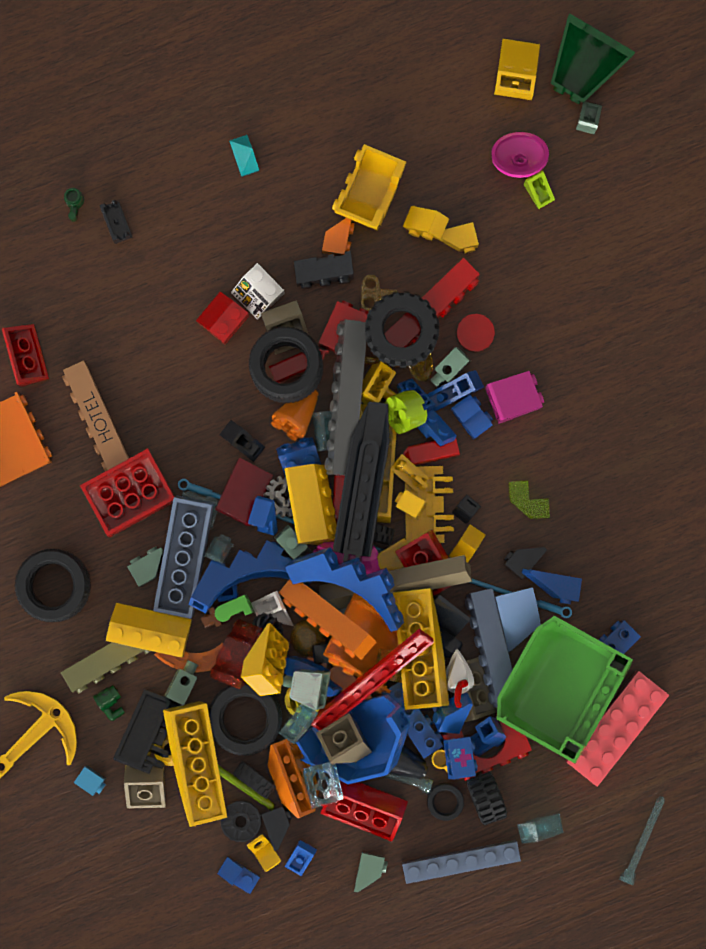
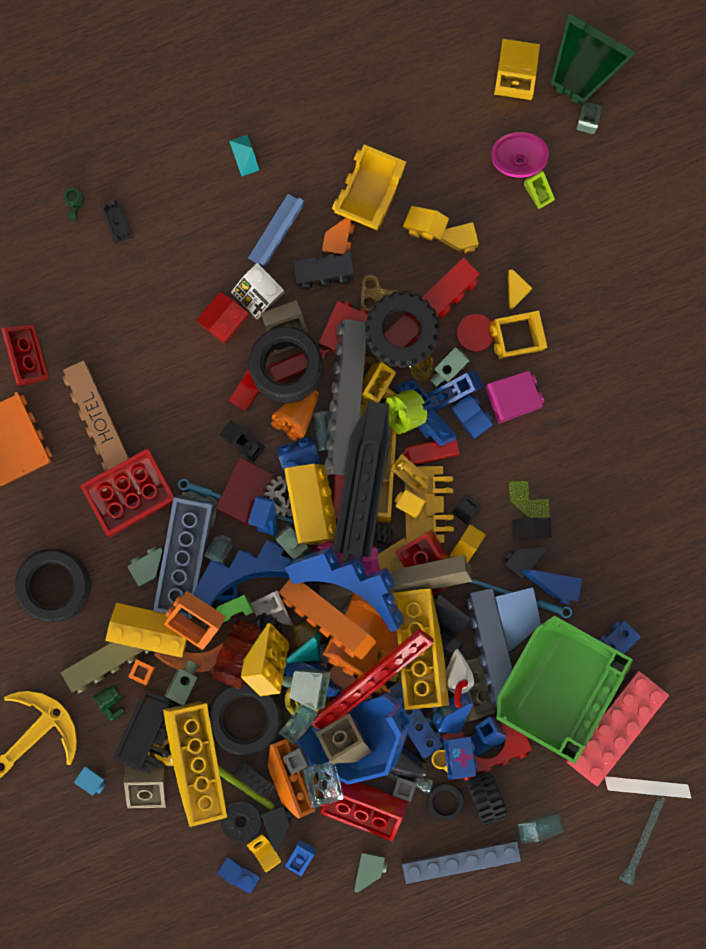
none -> orange brick [128,659,156,685]
none -> orange window [164,591,226,650]
none -> red slope [229,369,259,412]
none -> medium blue fence [248,194,304,269]
none -> dark grey tile [283,748,310,775]
none -> teal slope [286,632,321,663]
none -> dark grey tile [393,776,417,802]
none -> yellow window [490,311,548,360]
none -> yellow slope [508,270,532,310]
none -> black slope [512,518,552,539]
none -> white sticker [605,777,692,799]

